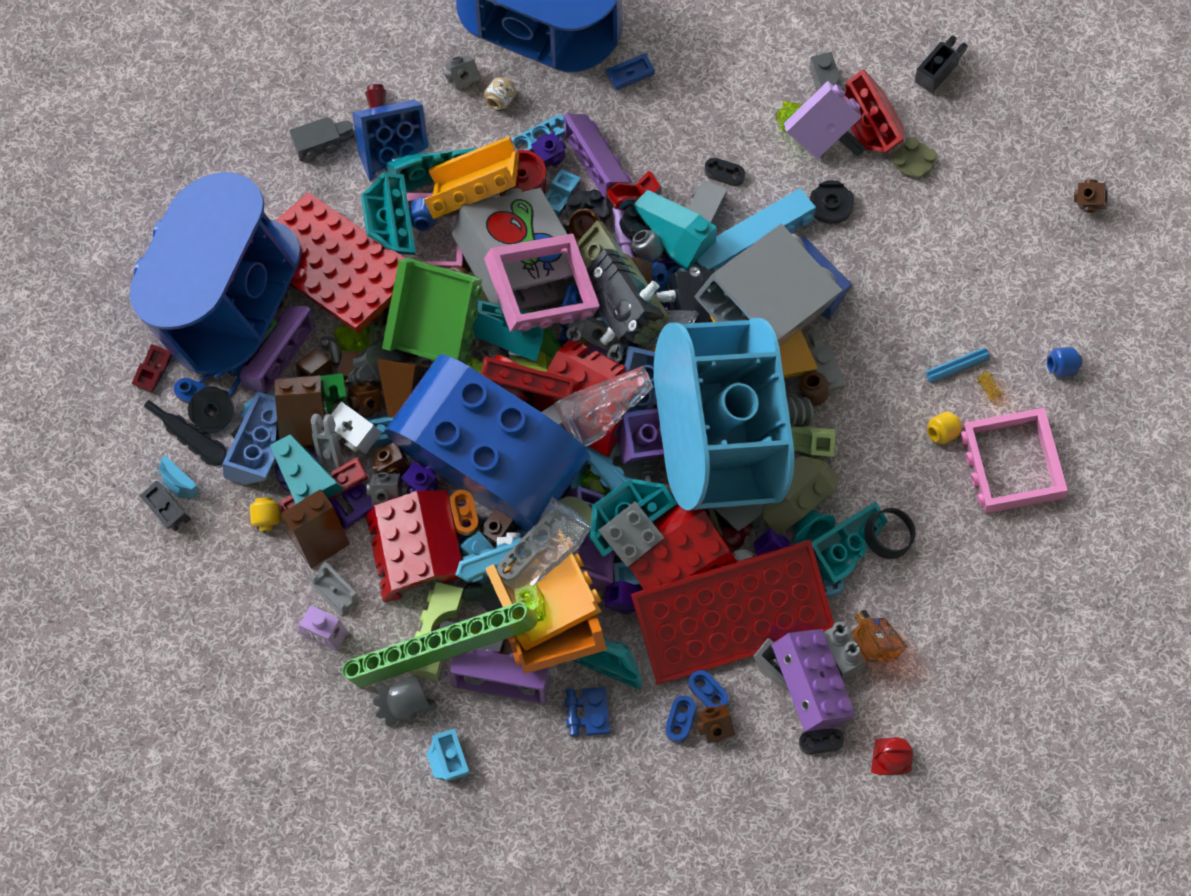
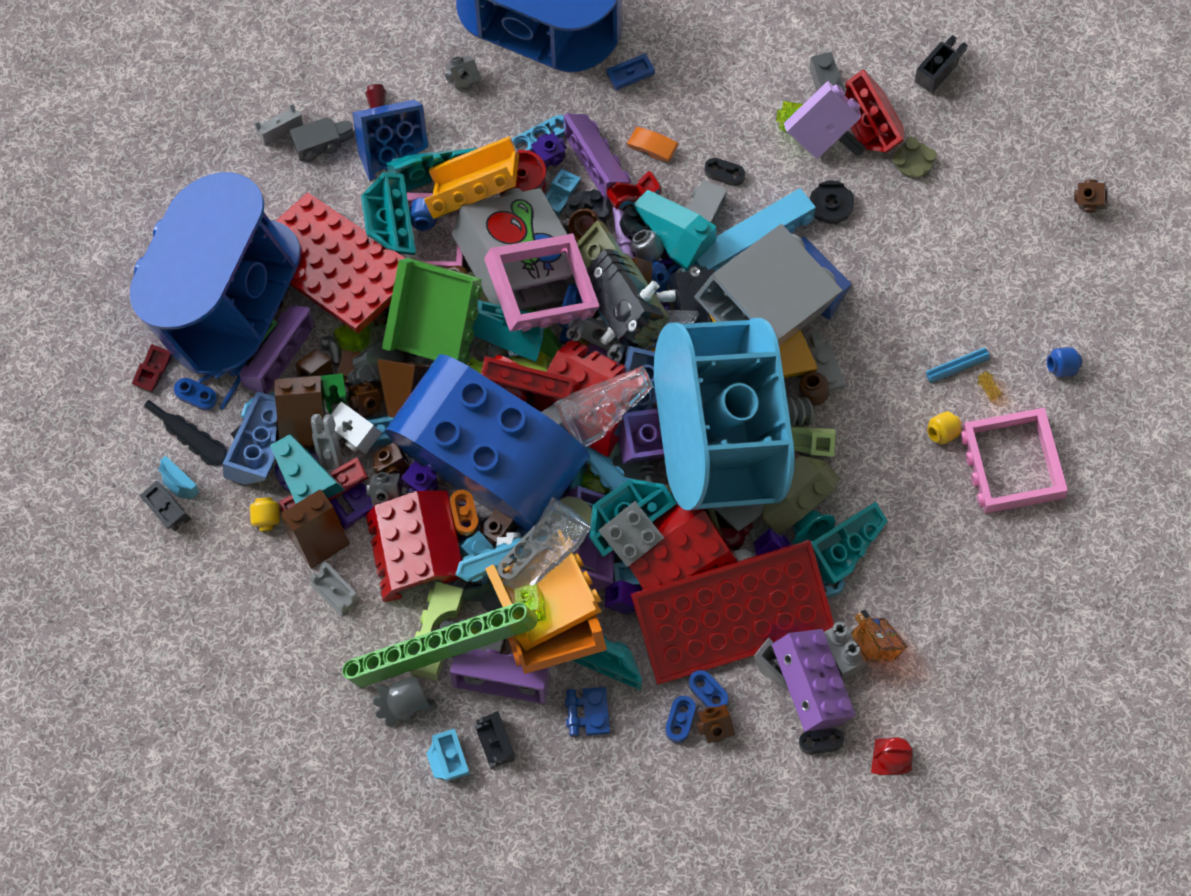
black plate [188,386,234,433] -> none
lavender torso [298,605,348,652] -> none
tan head [484,77,517,110] -> none
black tyre [864,508,916,559] -> none
none -> light grey hinge [254,103,303,145]
none -> black hinge [474,711,515,769]
none -> orange slope [627,126,679,162]

